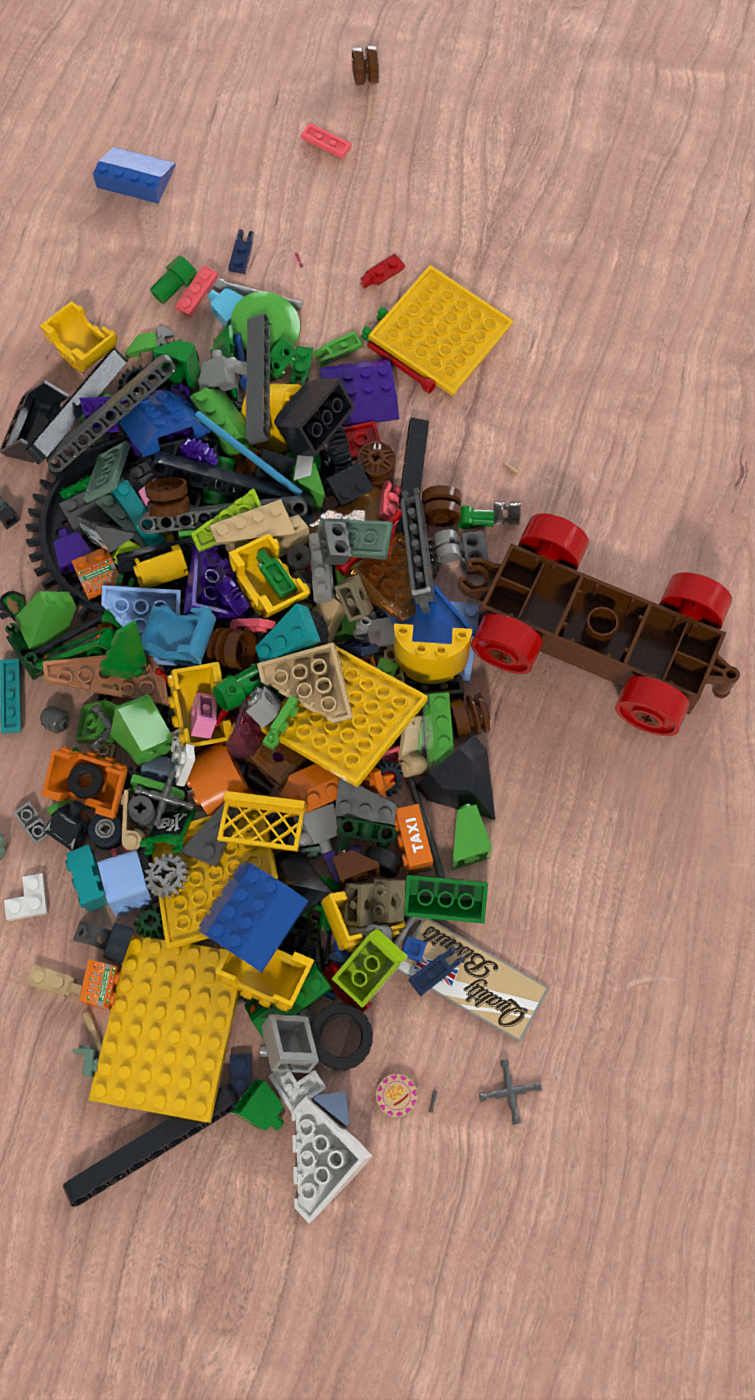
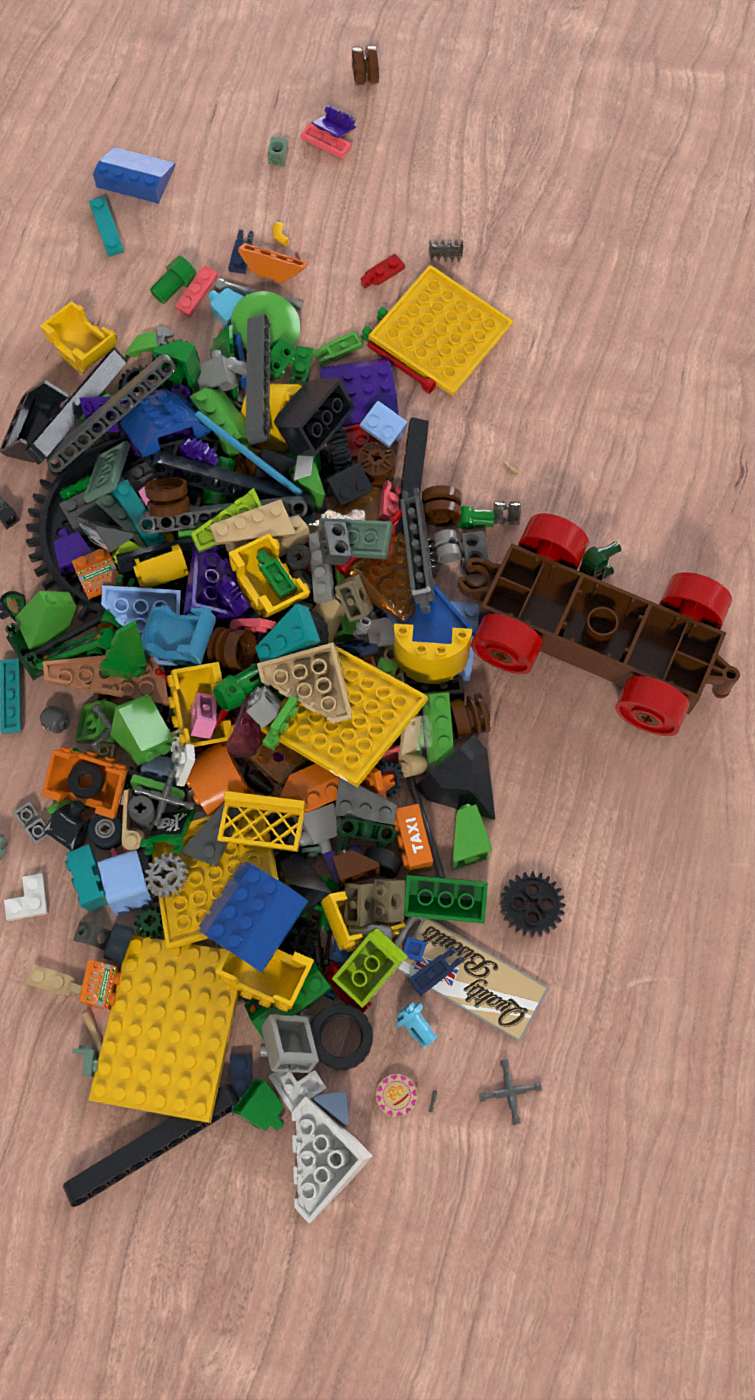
none -> teal plate [89,196,124,257]
none -> orange wedge [238,243,309,283]
none -> sand green brick [267,137,288,166]
none -> yellow arm [272,222,289,246]
none -> dark purple hinge [312,105,356,138]
none -> light blue piece [360,401,408,447]
none -> medium azure piece [395,1002,438,1049]
none -> clear smoke piece [428,239,463,262]
none -> black gear [499,871,566,938]
none -> dark green piece [579,541,621,581]

